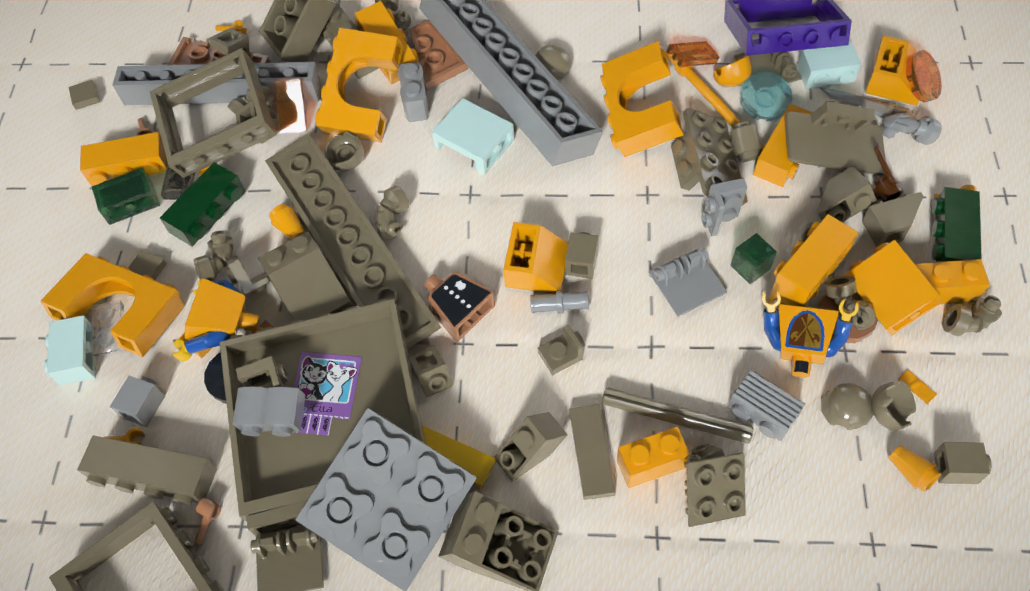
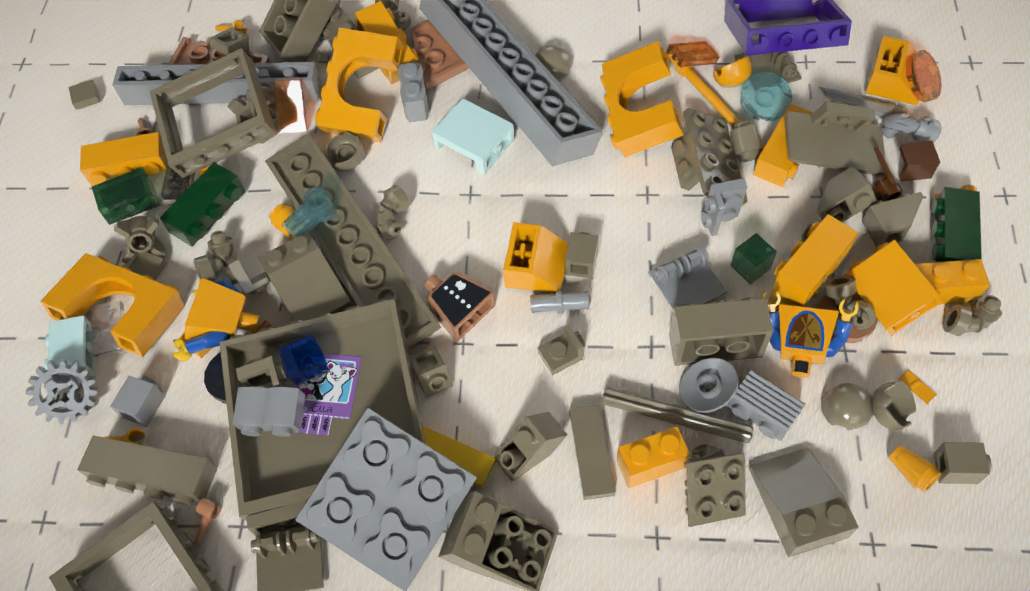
light aqua brick [797,42,861,89] -> none
none -> light grey gear [26,358,98,424]
none -> dark tan brick [114,216,166,264]
none -> clear blue panel [278,335,329,385]
none -> clear light blue piece [281,187,336,238]
none -> dark tan brick [669,297,774,366]
none -> light grey dish [679,358,739,413]
none -> dark tan slope [748,447,859,557]
none -> reddish brown panel [899,141,940,181]

